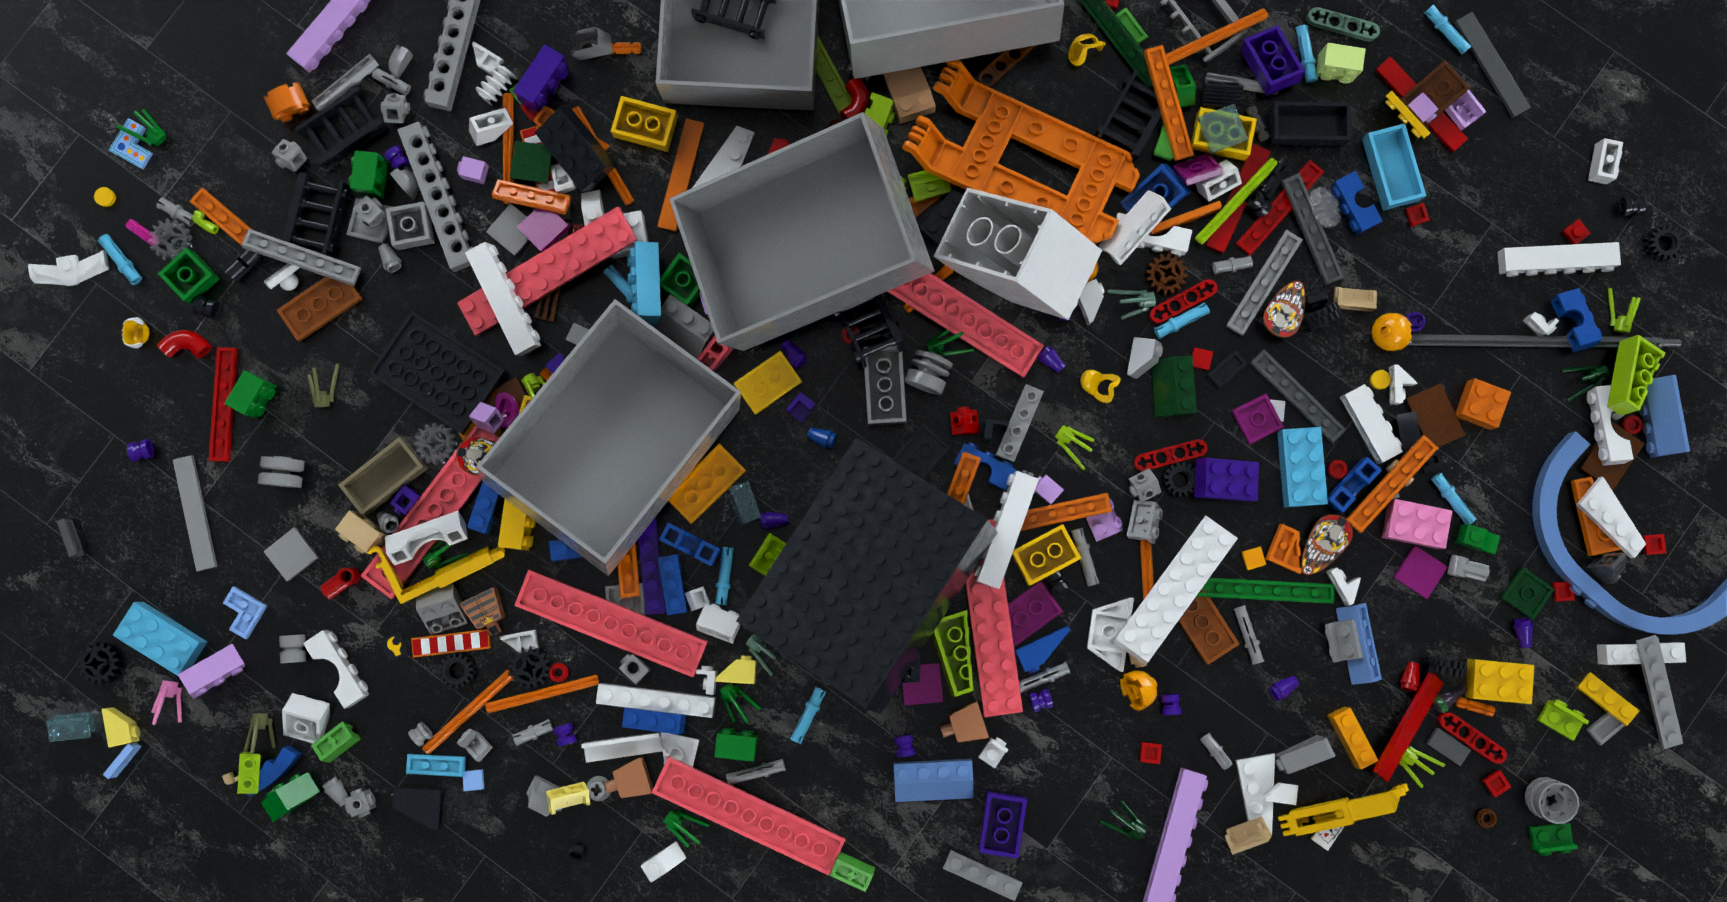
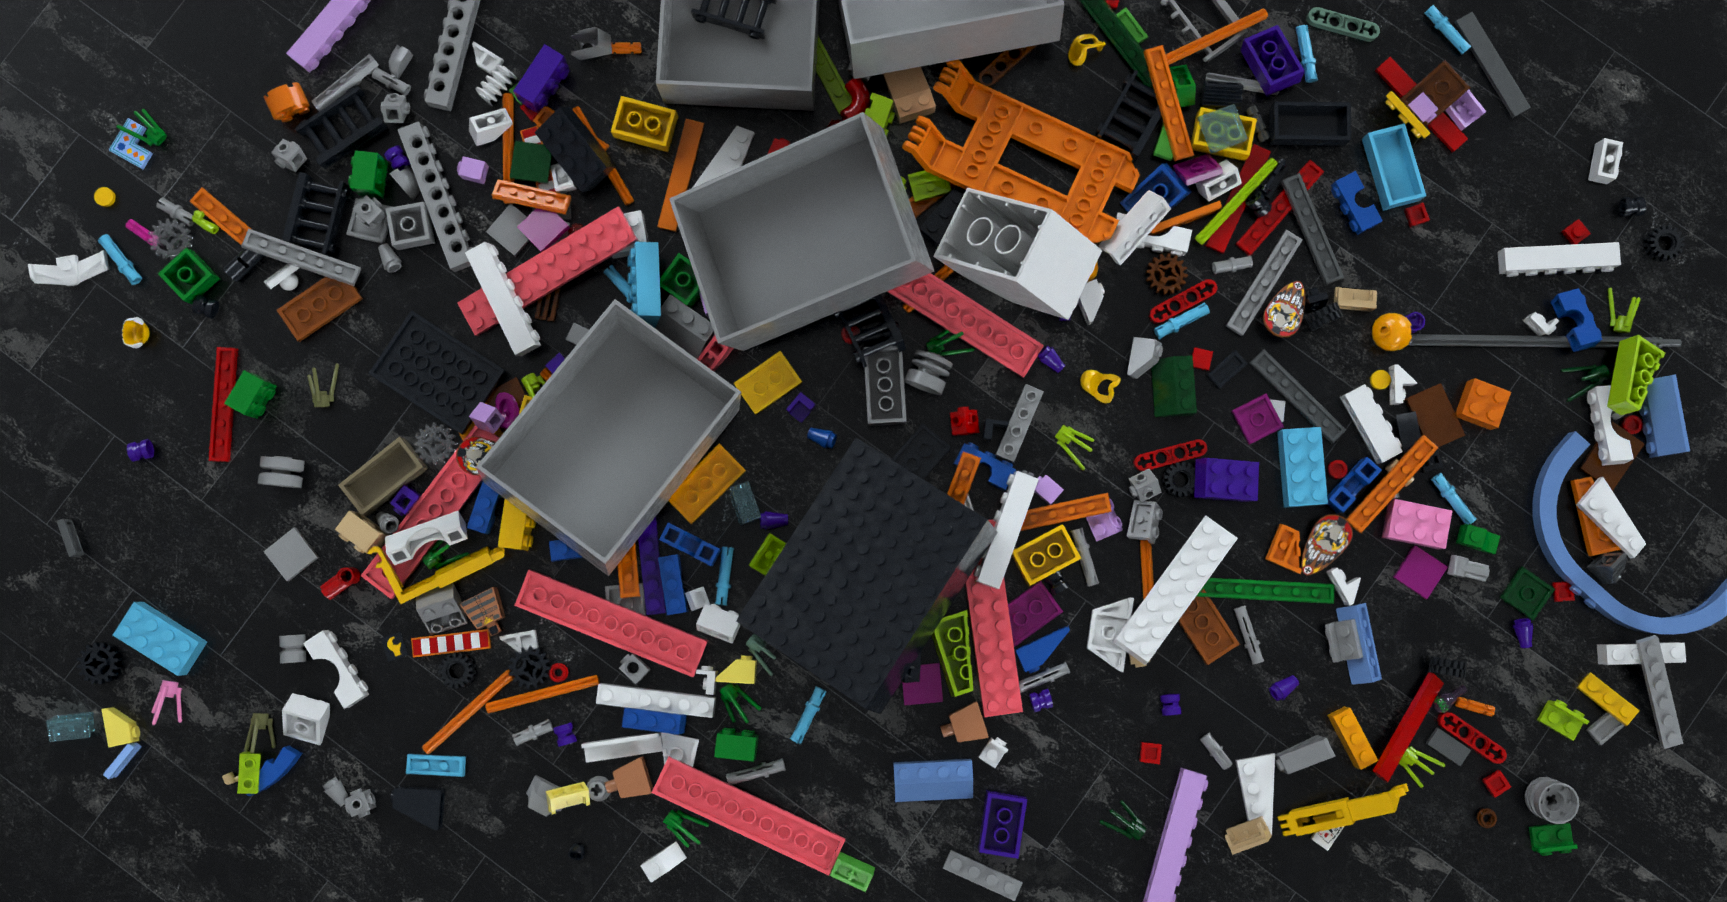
red cylinder [157,330,212,358] -> none
light grey tile [173,455,218,571] -> none
lavender wedge [178,644,245,699] -> none
light blue tile [223,586,267,639] -> none
brick [261,772,320,822] -> none
bright green hinge [311,721,361,763] -> none
light grey wheel [408,722,433,747] -> none
light grey bracket [457,729,493,762] -> none
light blue tile [463,769,485,791] -> none
white slope [581,190,604,226] -> none
dark purple cone [781,339,807,368] -> none
dark purple wheel [893,734,916,758] -> none
sand green plant [1107,289,1156,319] -> none
light orange cylinder [1120,670,1157,711] -> none
light orange tile [1241,546,1266,570] -> none
white tile [1262,783,1298,805] -> none
clear gear [1309,186,1341,228] -> none
yellowish green brick [1316,43,1366,83] -> none
red cone [1400,662,1420,692] -> none
yellow brick [1465,659,1534,704] -> none
red plate [1642,534,1666,555] -> none

